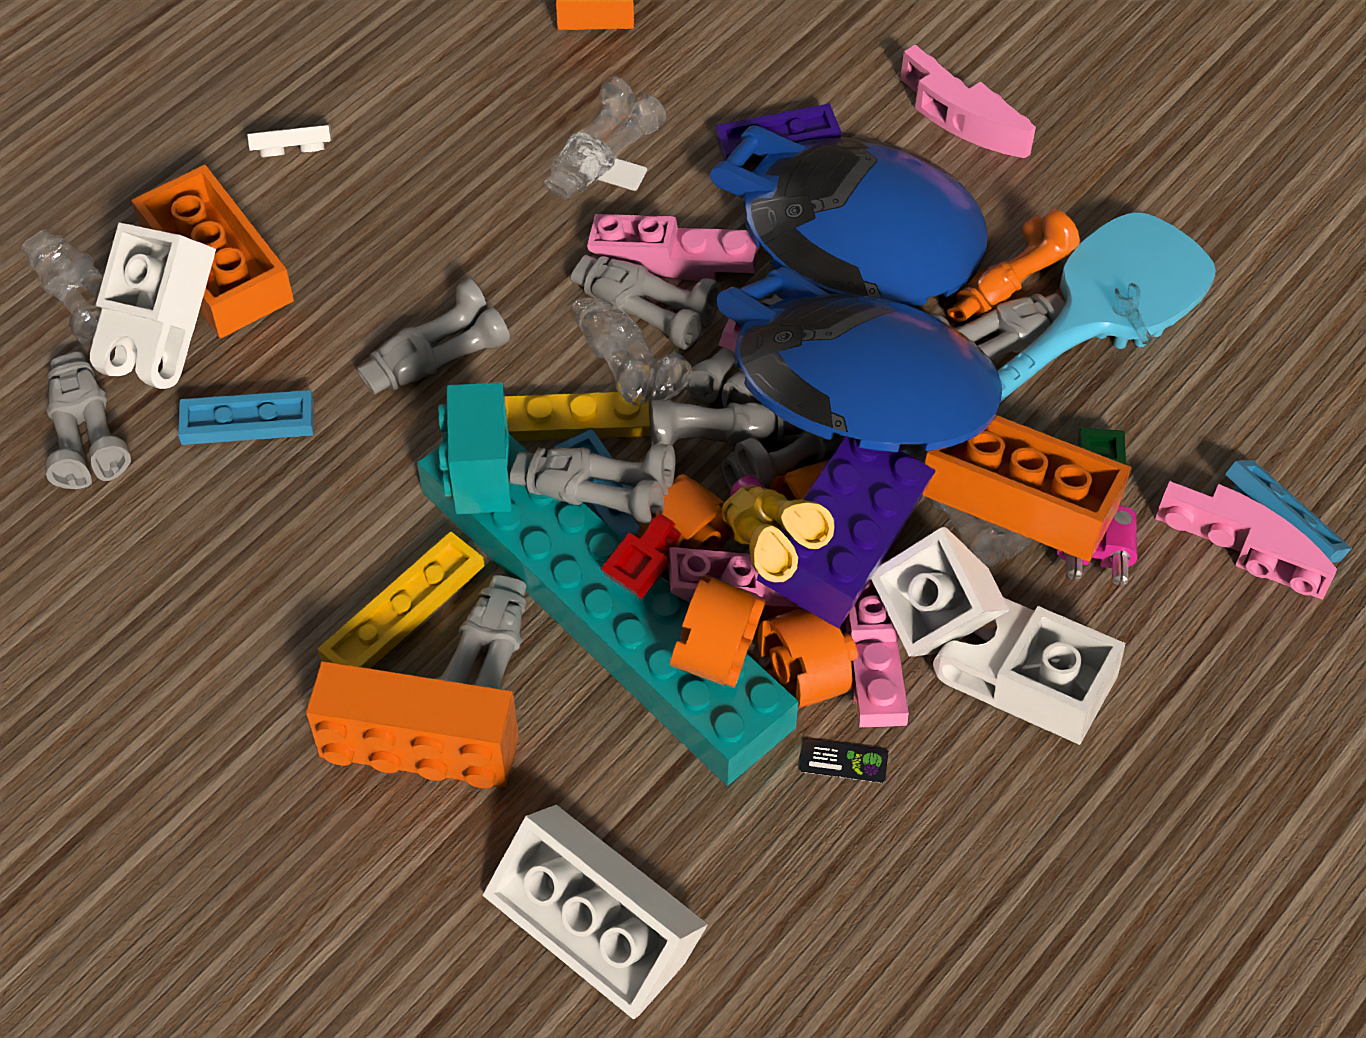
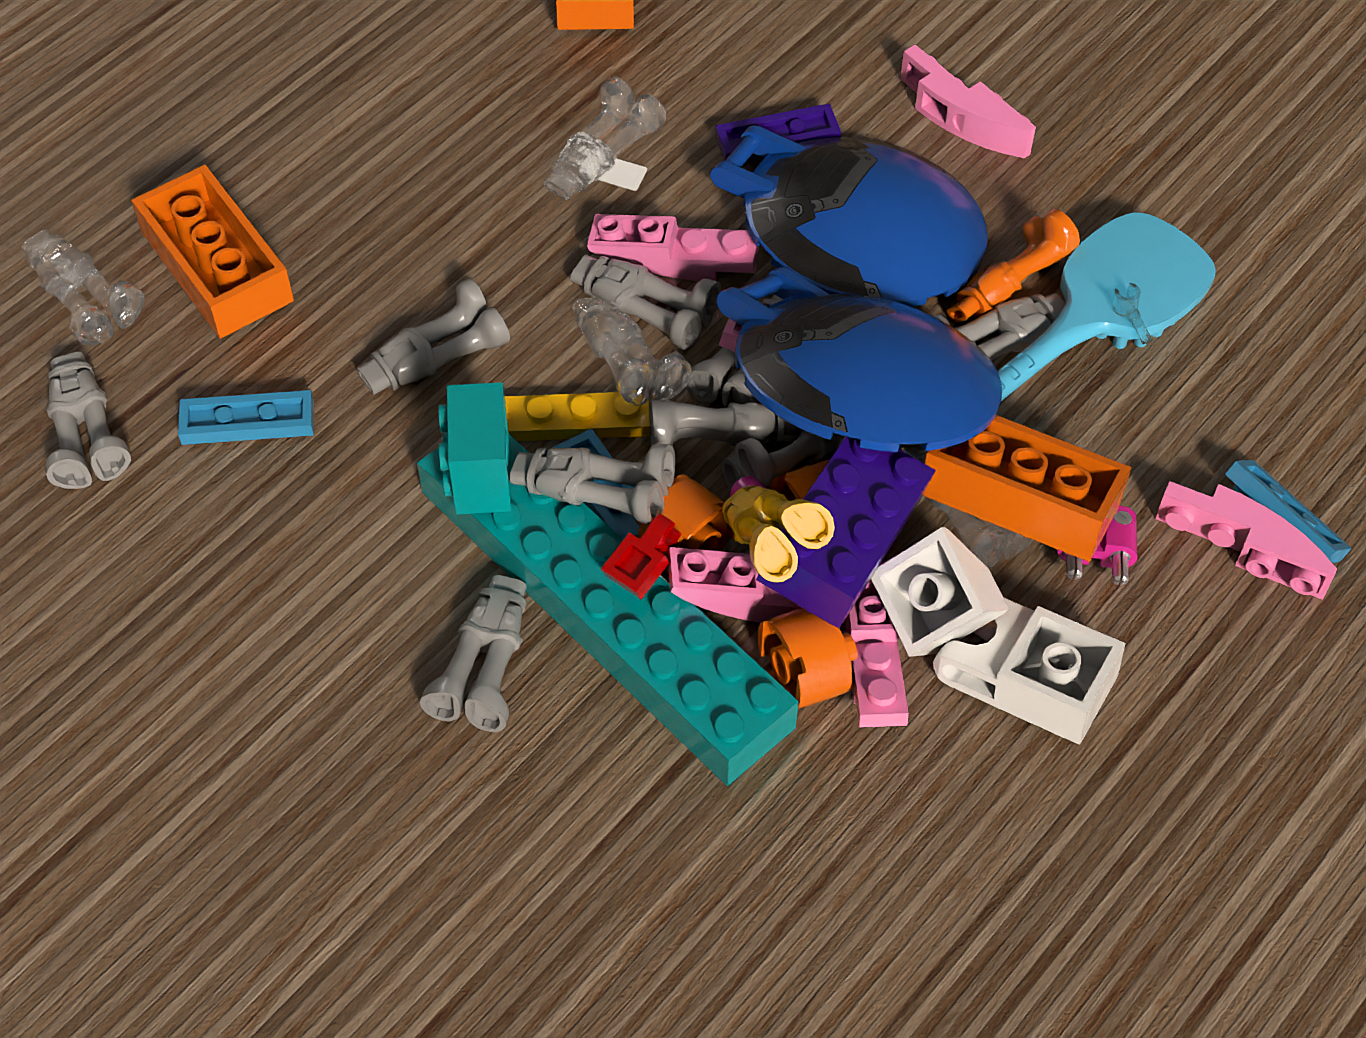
white brick [90,223,216,389] -> none
white plate [247,124,332,157] -> none
orange brick [306,661,519,789] -> none
yellow plate [317,531,484,669] -> none
white slope [482,805,708,1019] -> none
orange brick [670,574,767,688] -> none
black sticker [799,738,888,783] -> none
dark green plate [1078,428,1126,465] -> none

